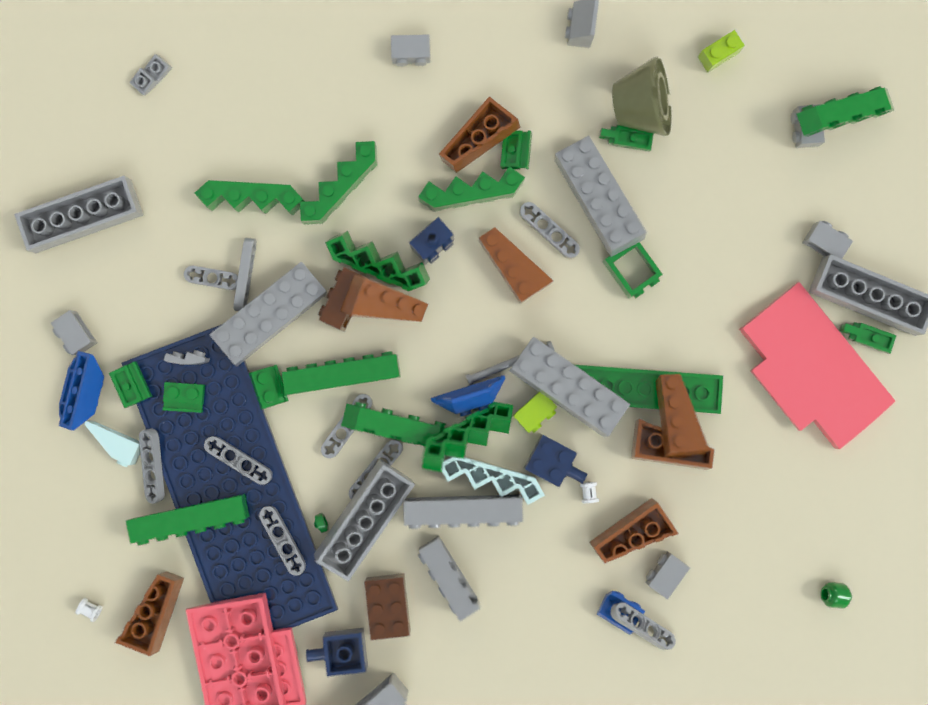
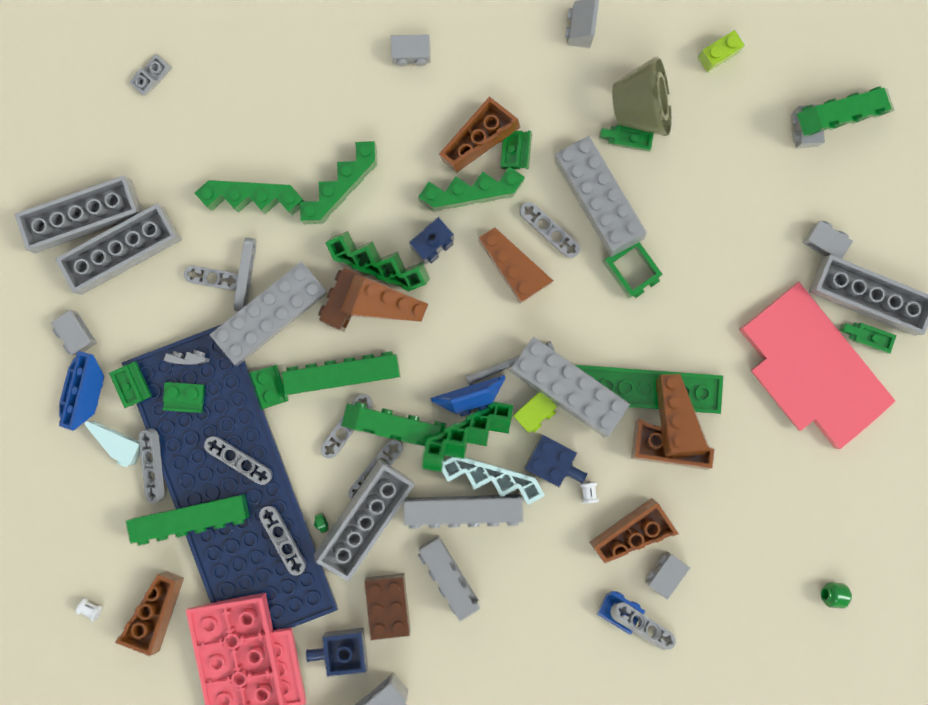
none -> light grey brick [55,203,182,295]

